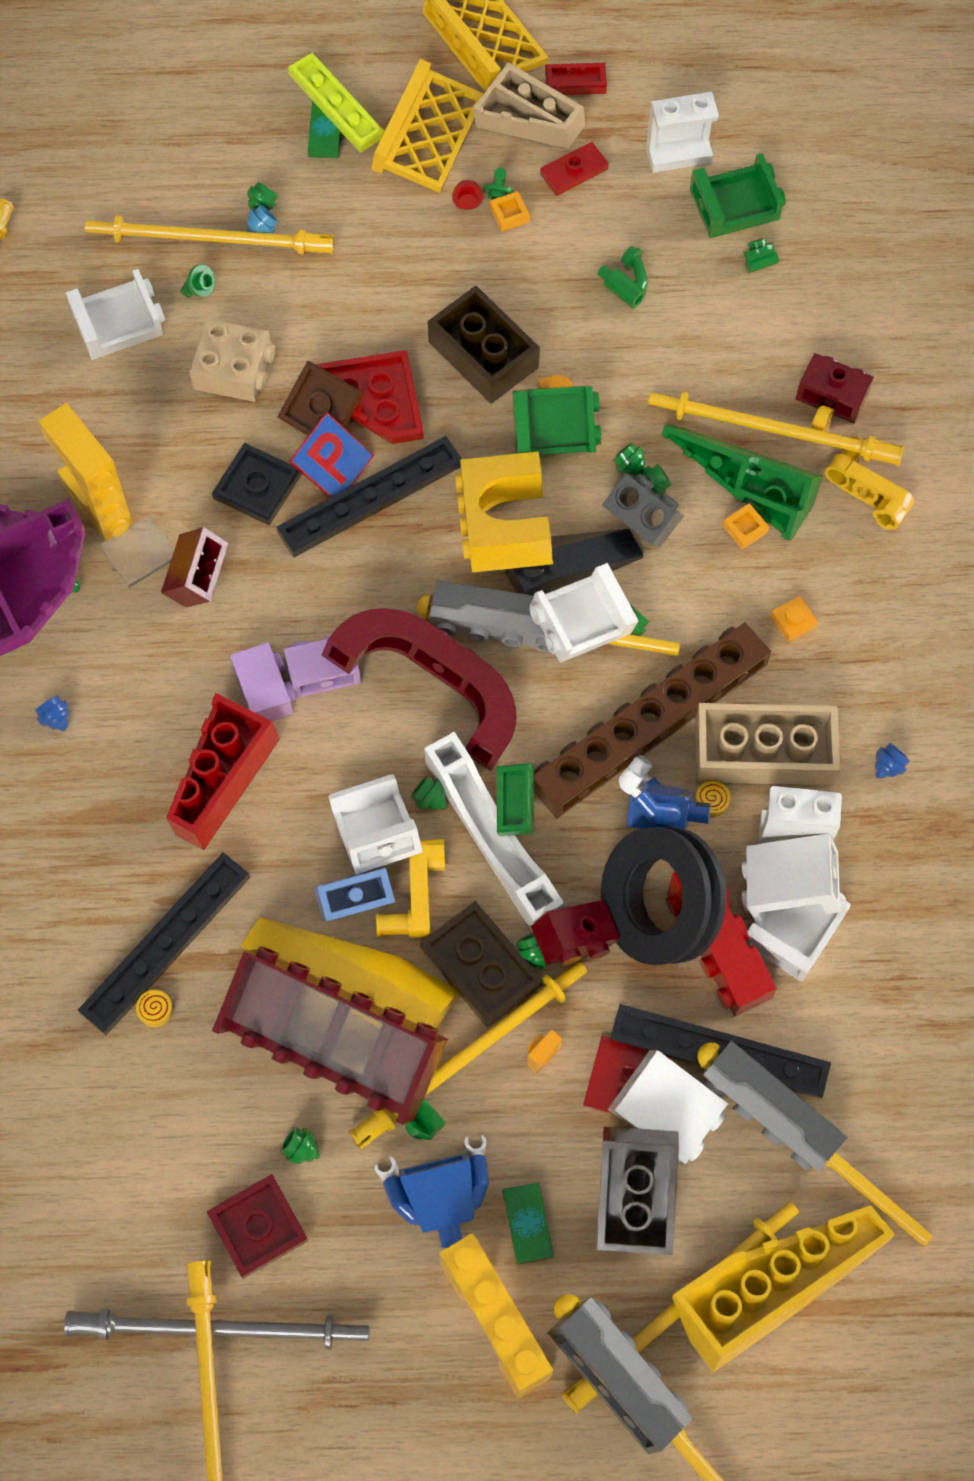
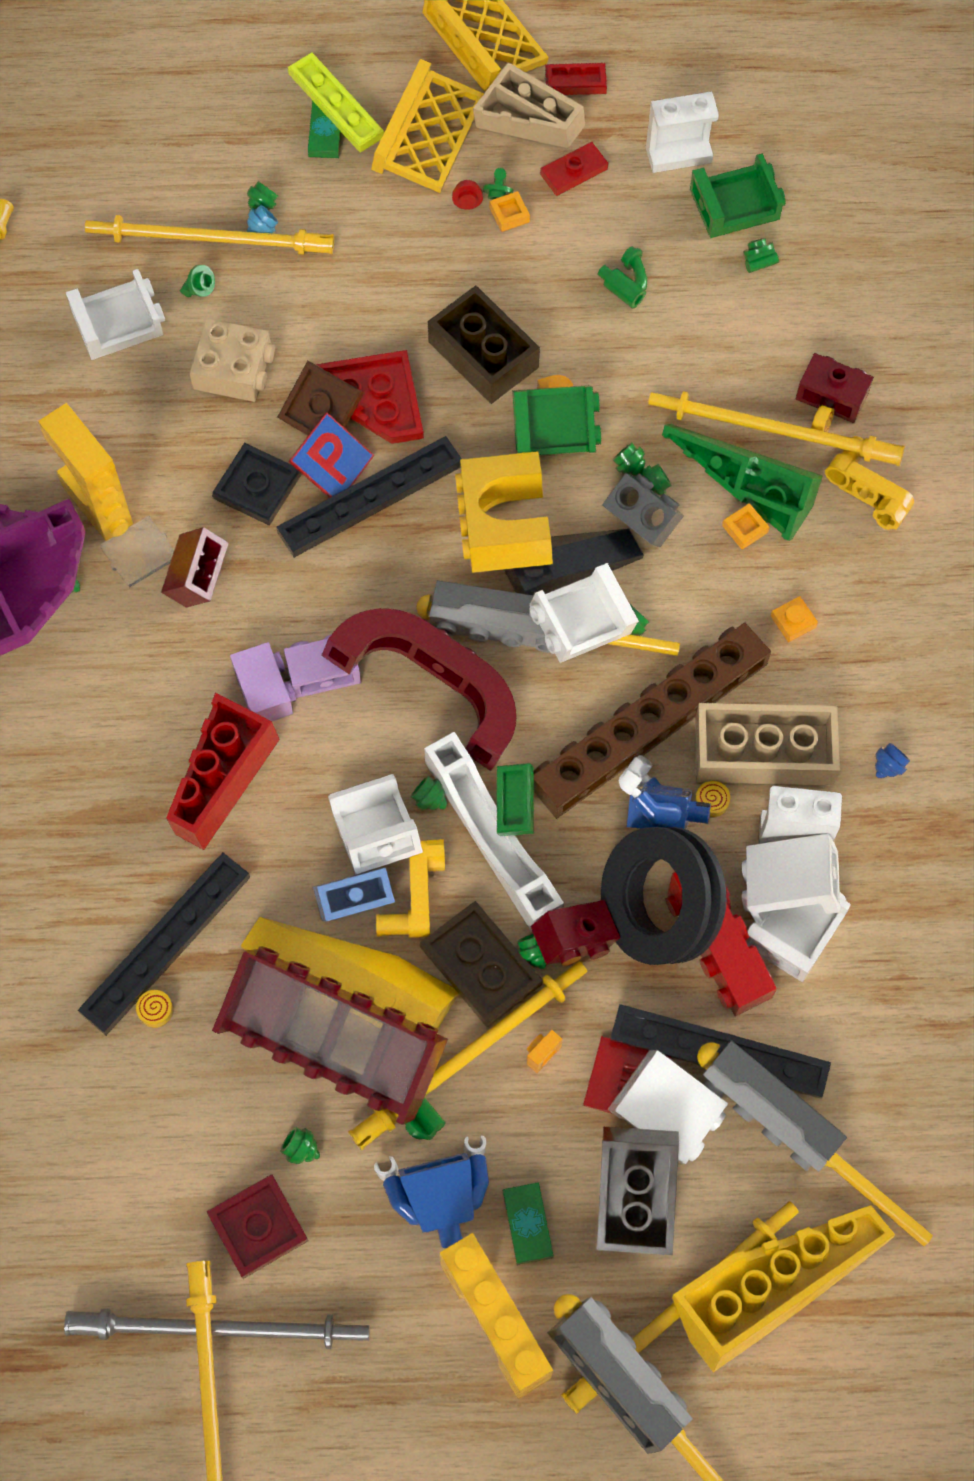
blue plate [35,695,70,731] -> none

